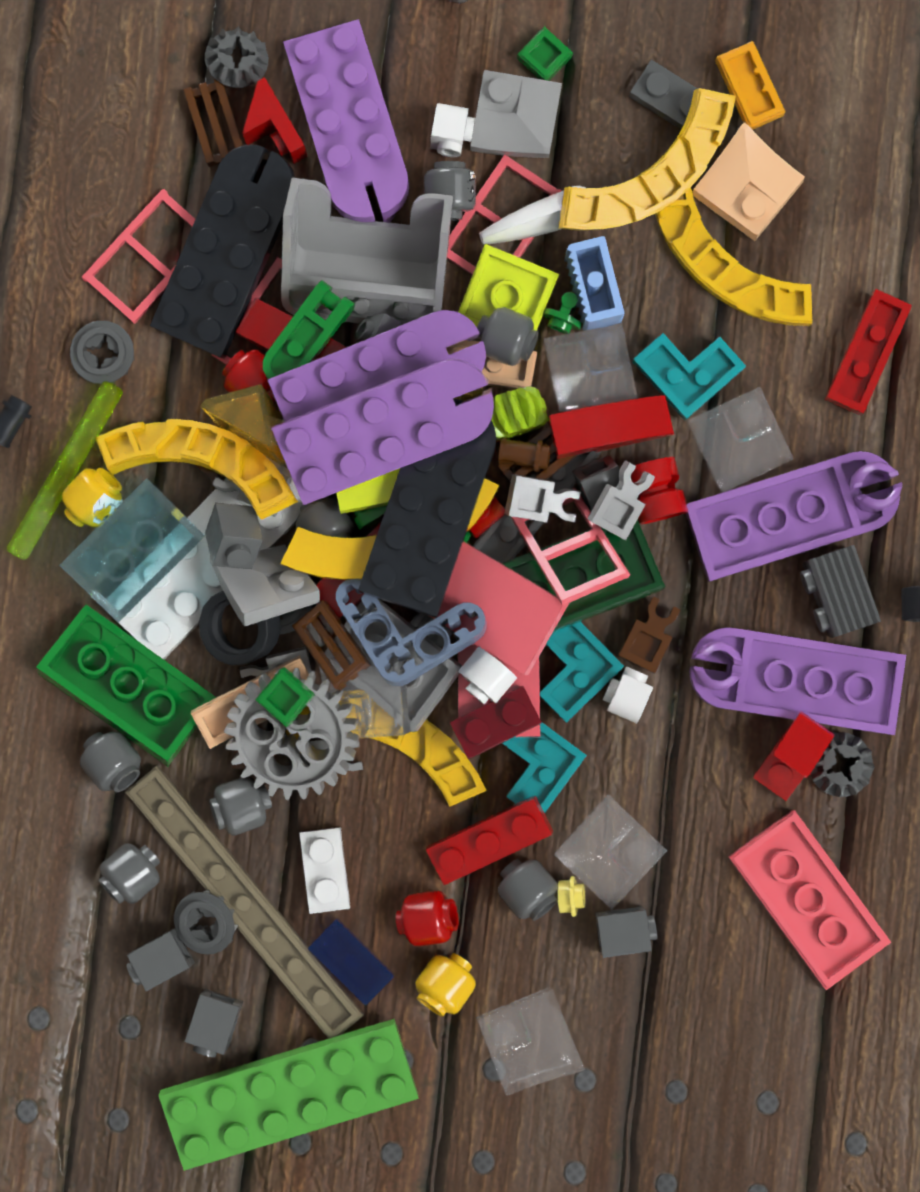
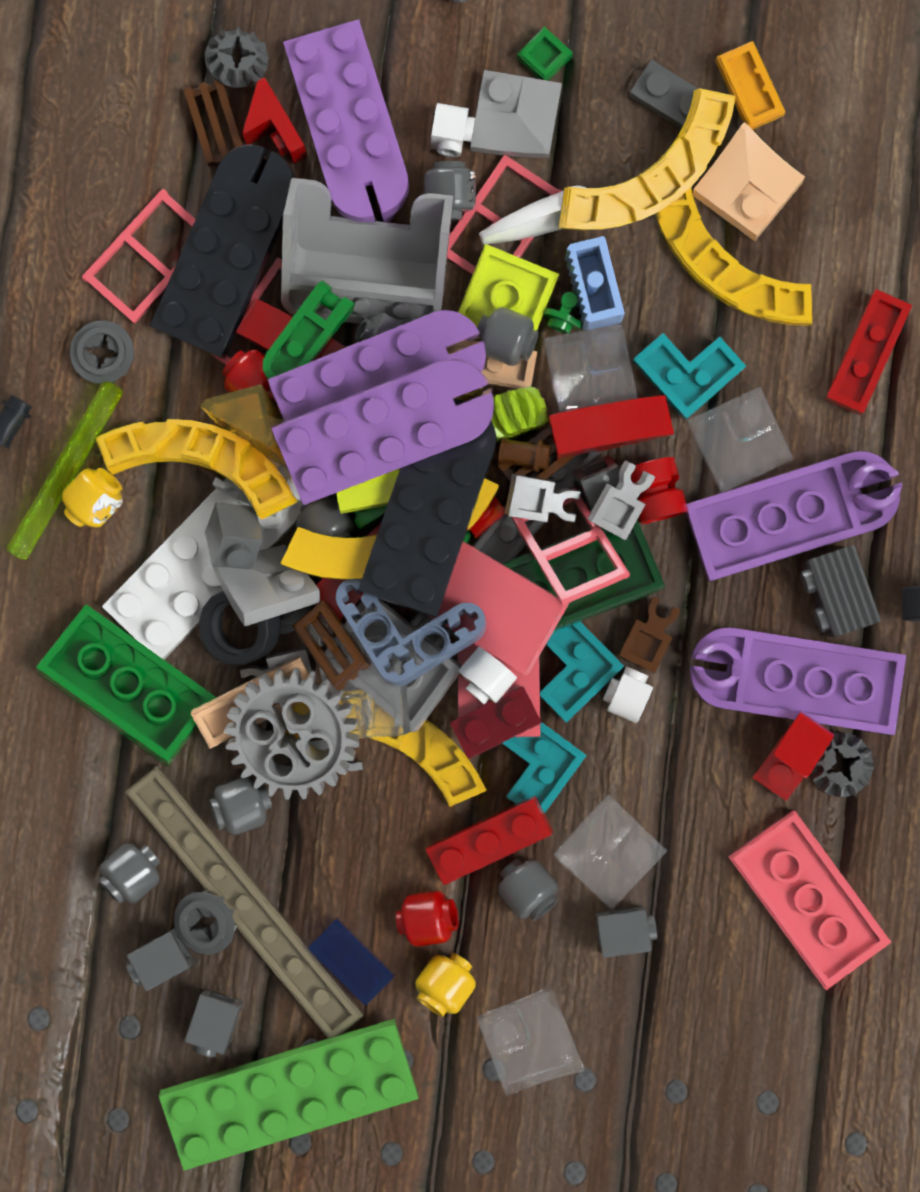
clear light blue slope [59,478,205,623] -> none
dark grey head [80,732,141,792] -> none
green tile [255,667,316,727] -> none
white plate [300,827,351,914] -> none
light yellow plate [558,876,586,917] -> none

